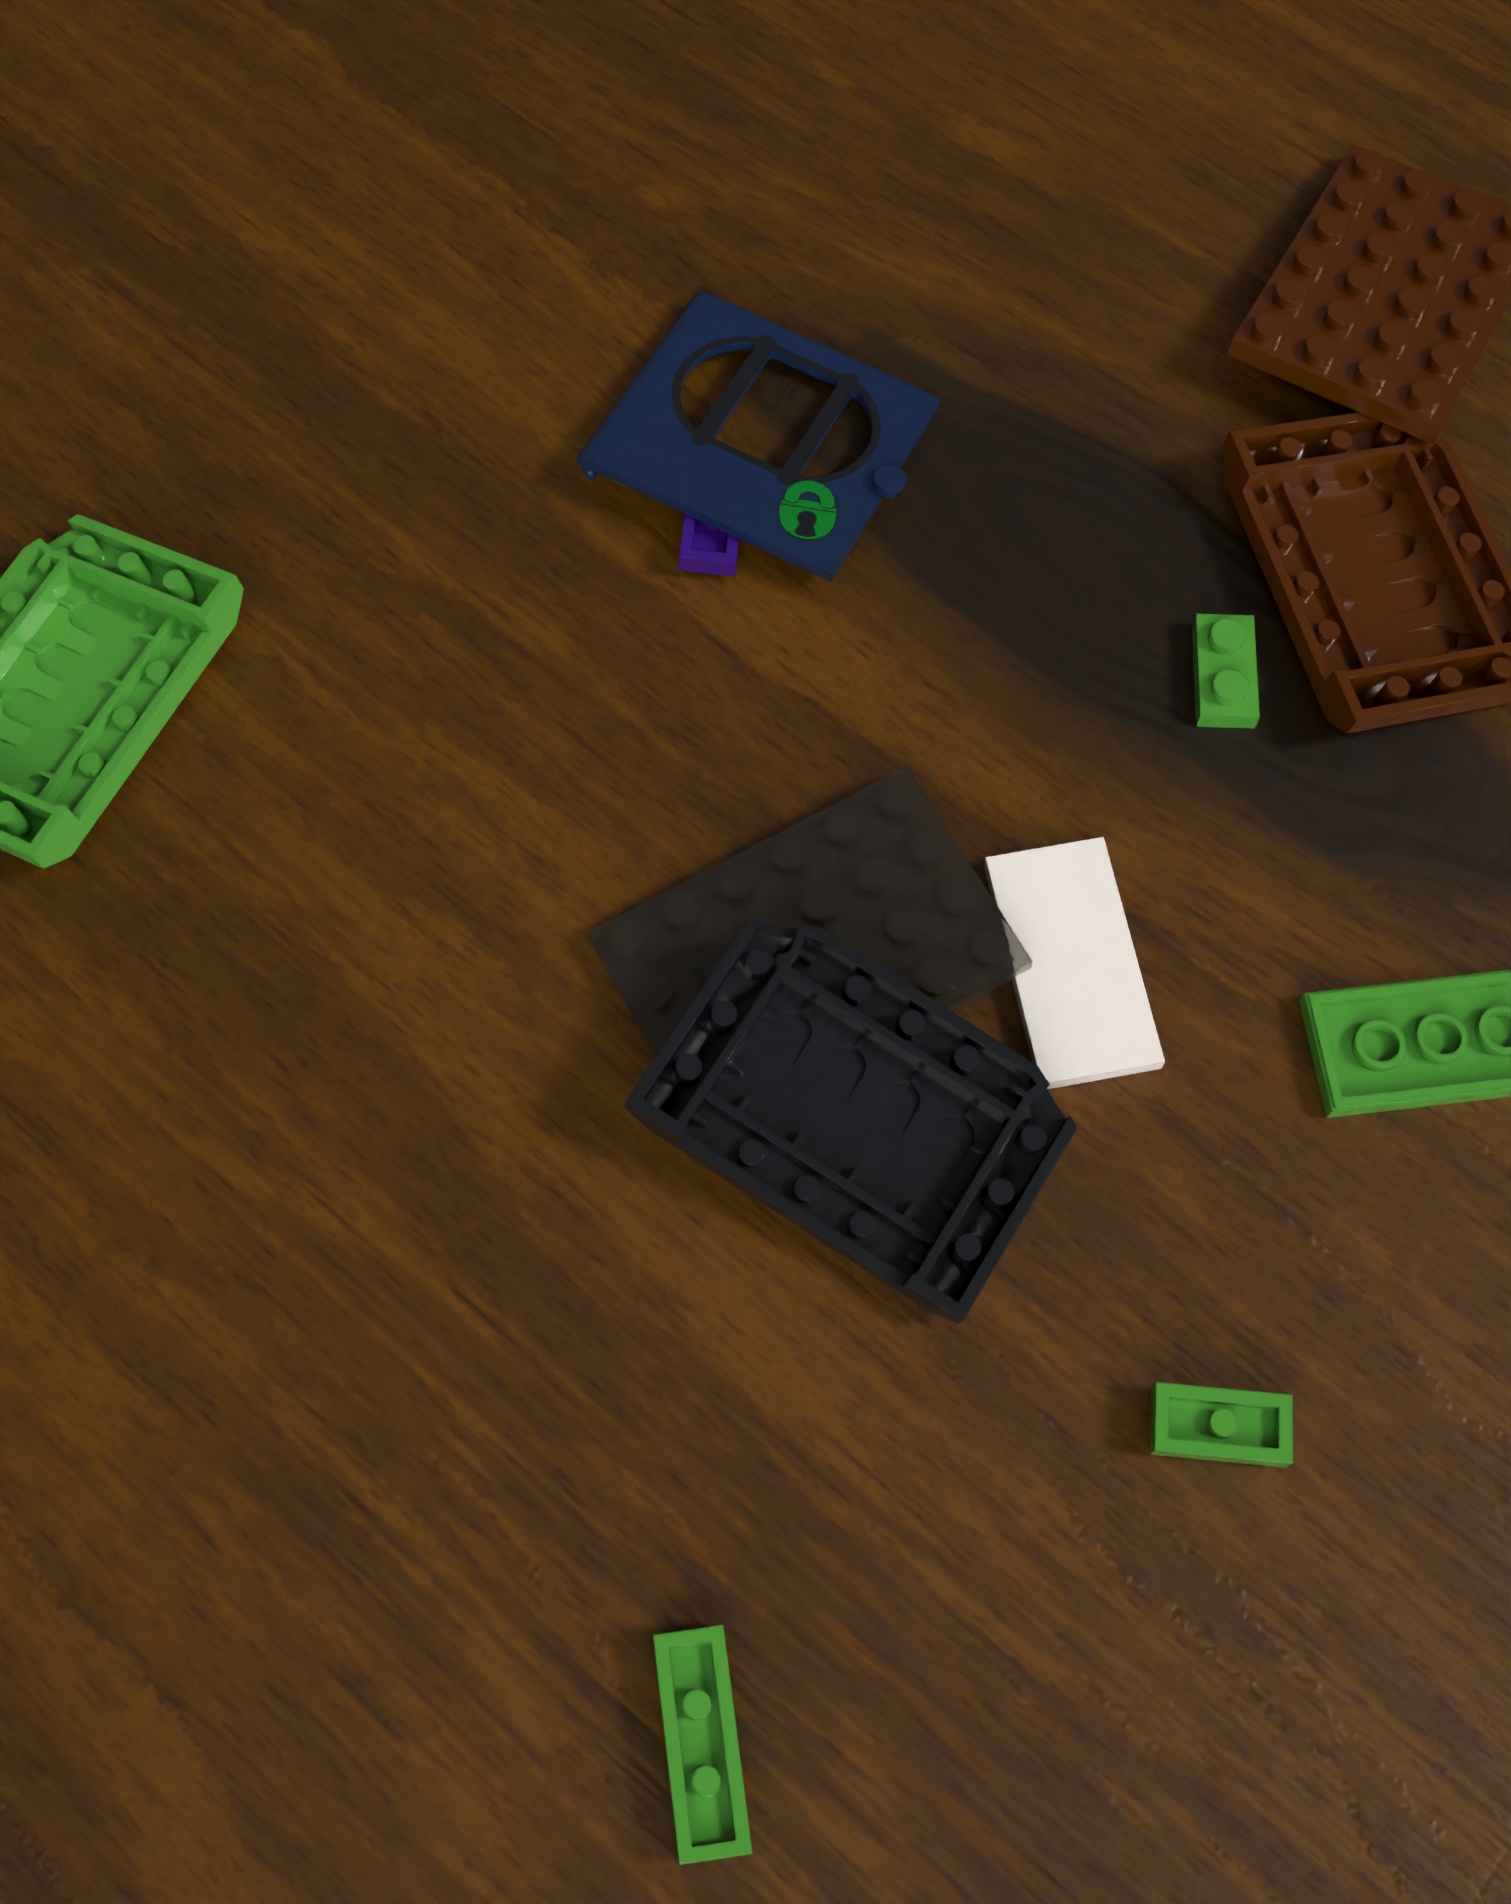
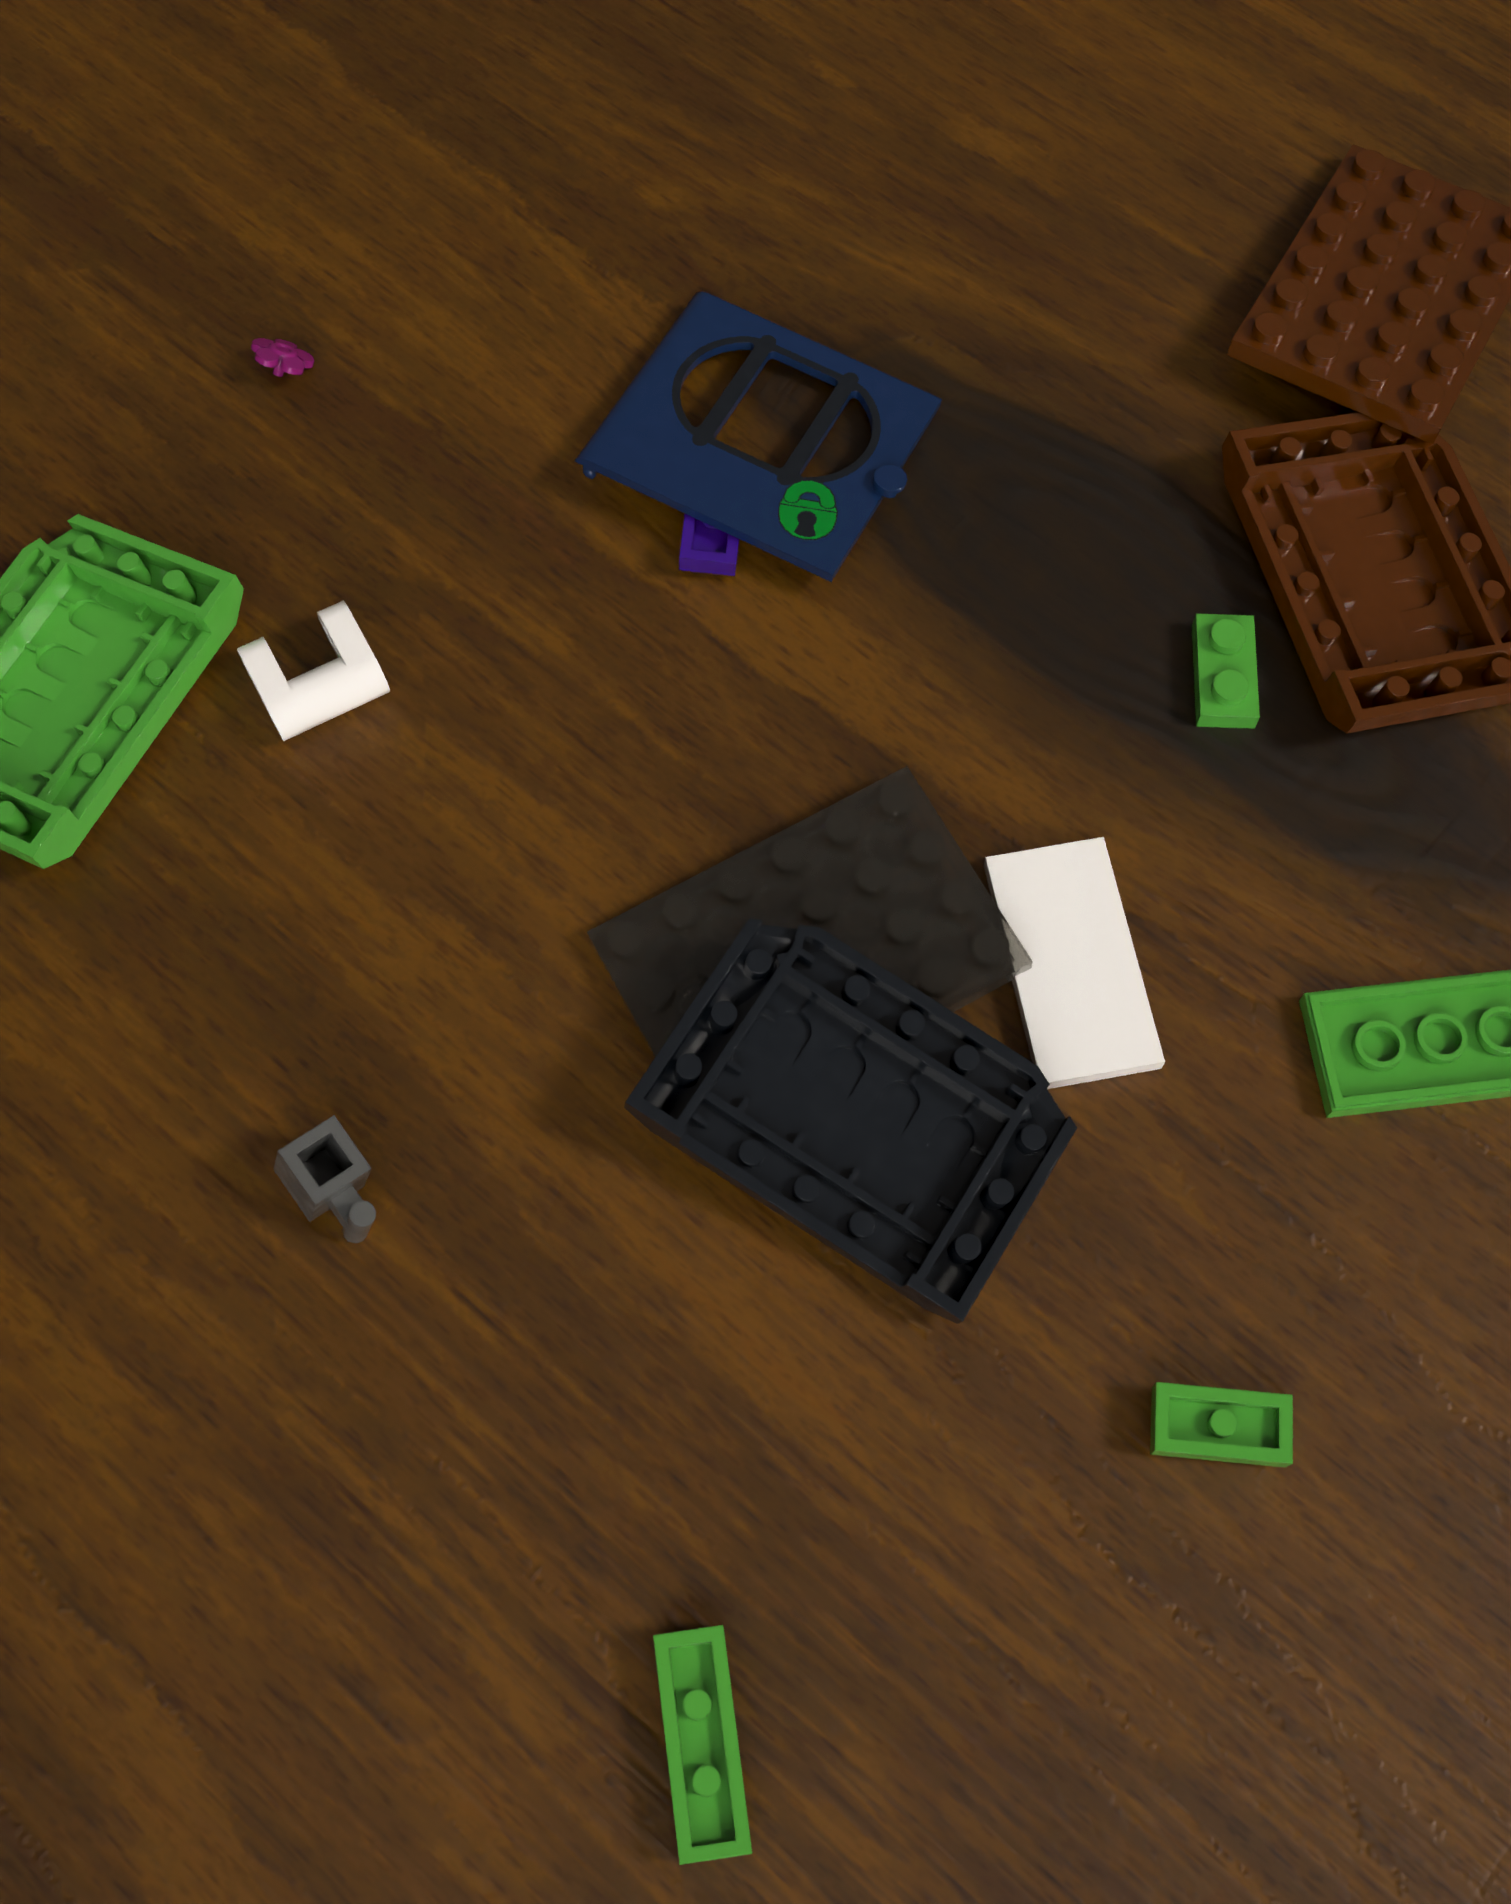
none -> white connector [237,600,391,741]
none -> magenta plant [251,338,314,377]
none -> dark grey brick [273,1115,376,1243]

